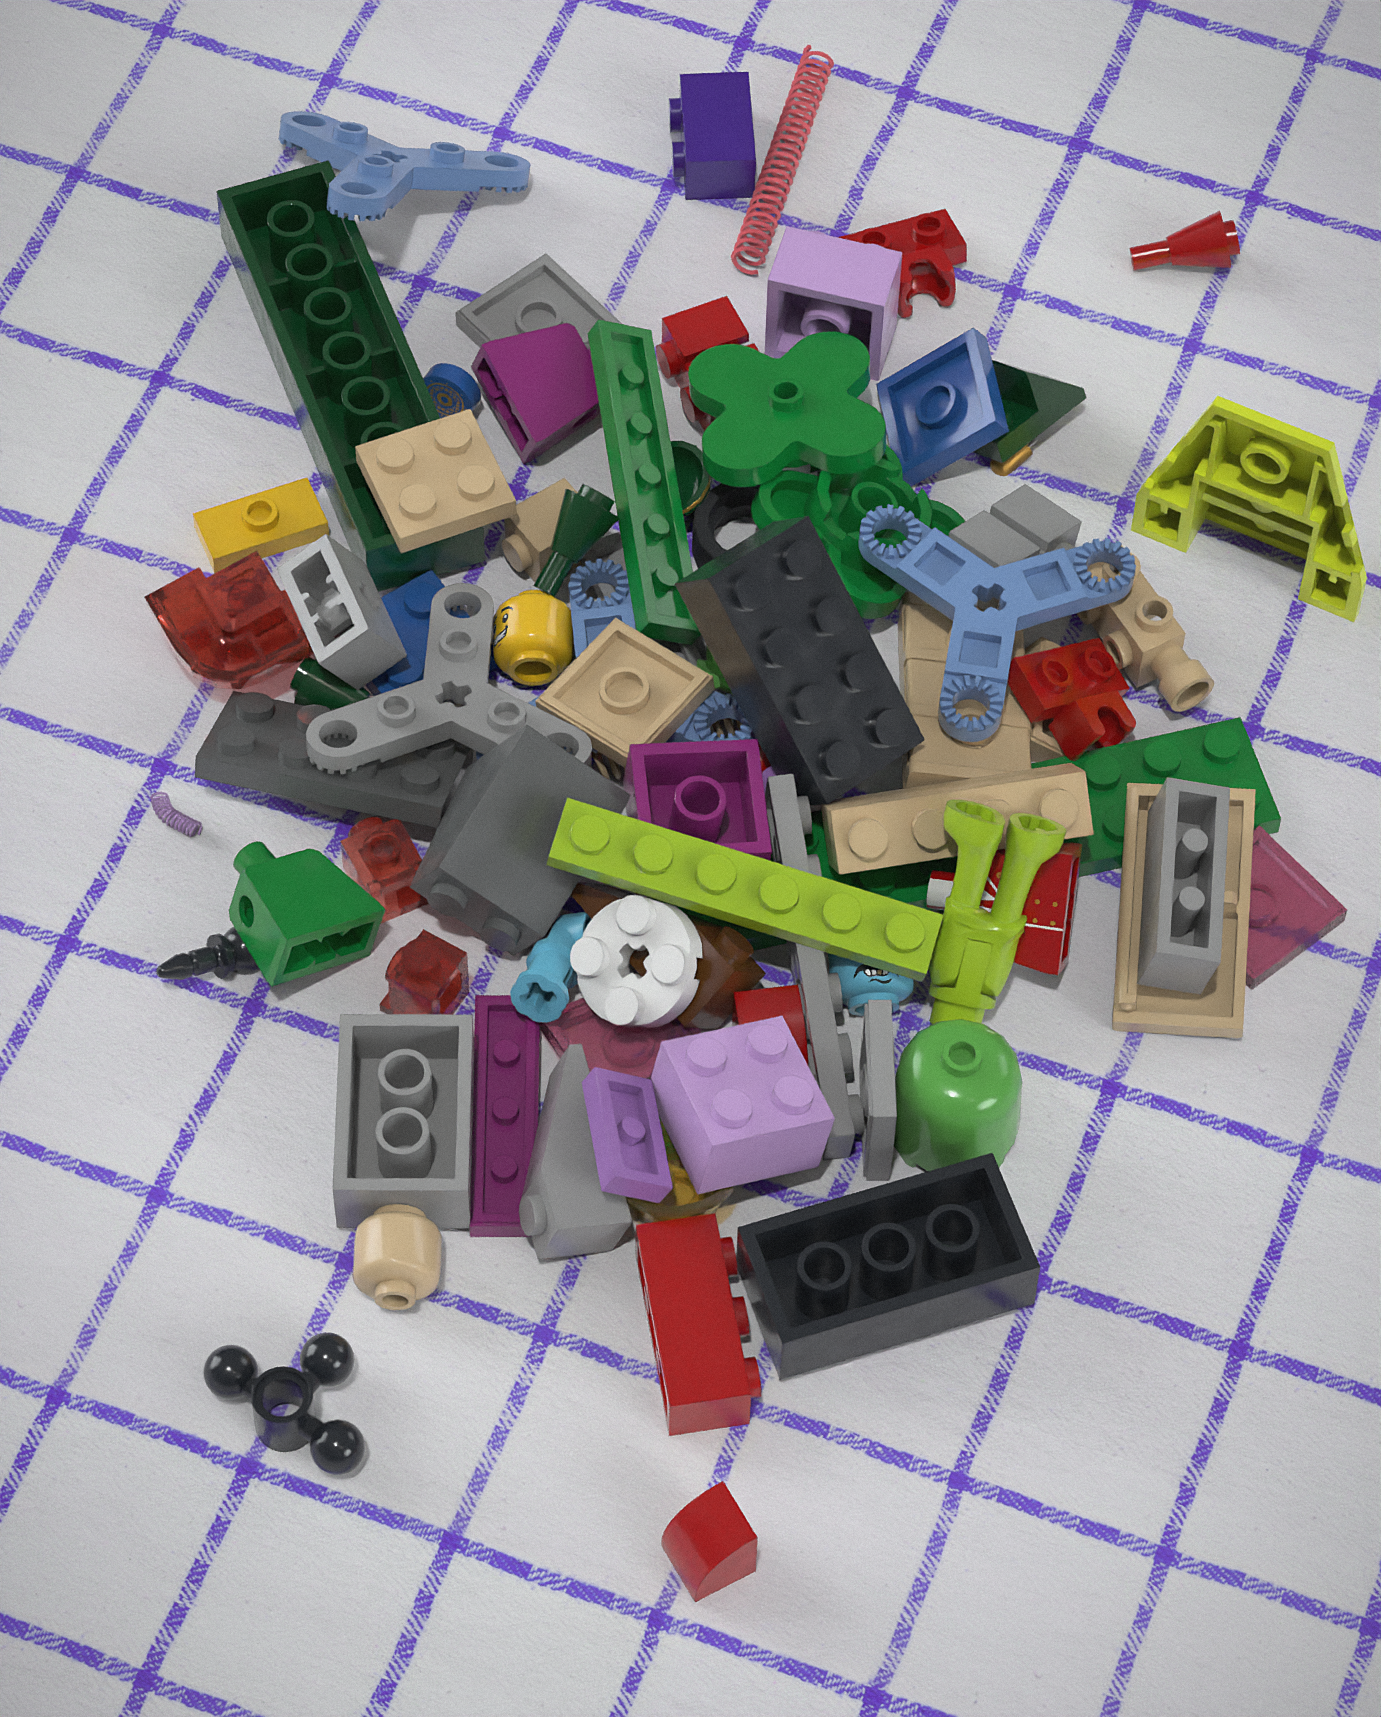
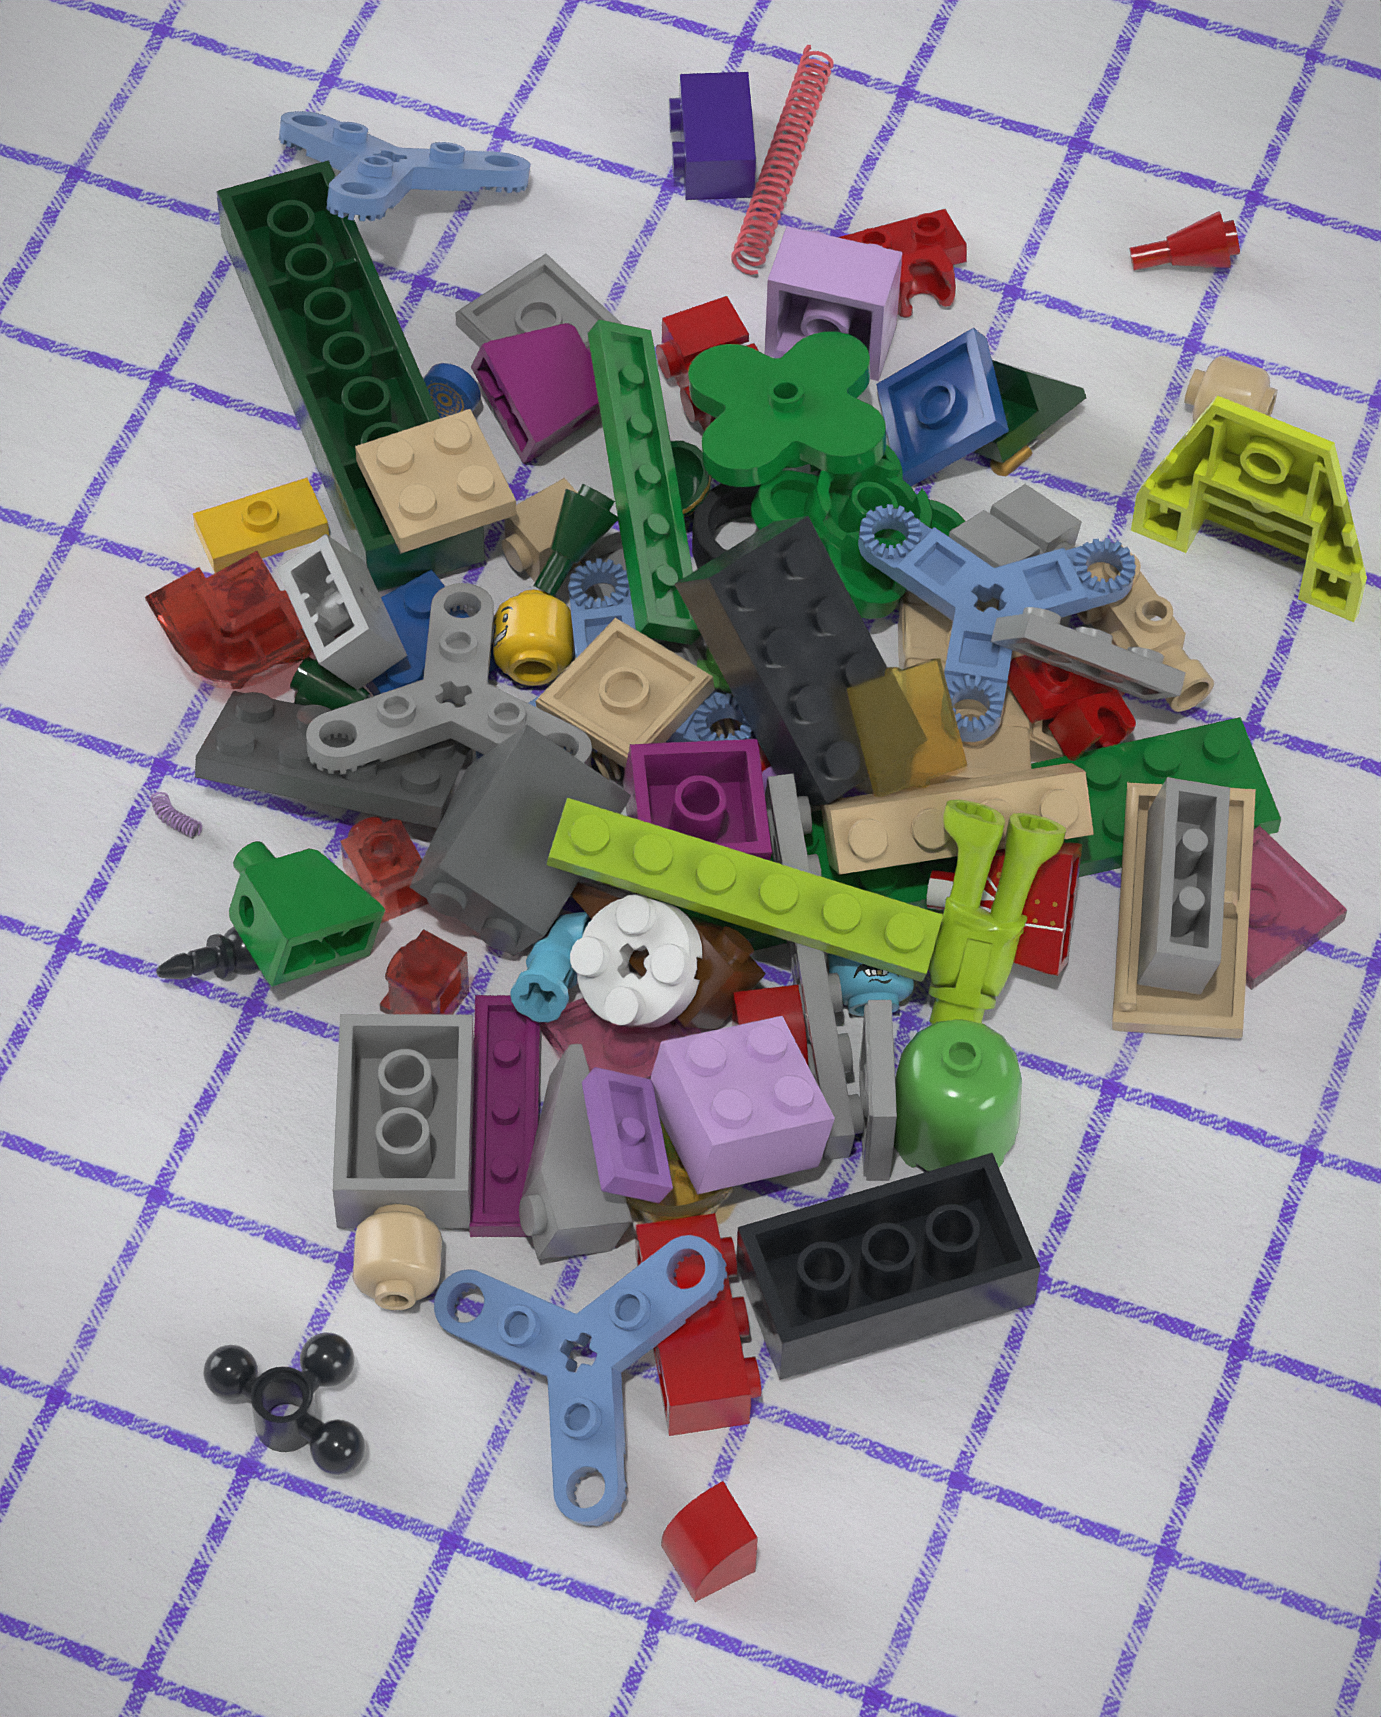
none -> medium blue piece [434,1235,727,1527]
none -> clear yellow piece [847,658,968,797]
none -> light grey plate [991,607,1186,700]
none -> tan head [1184,356,1278,423]

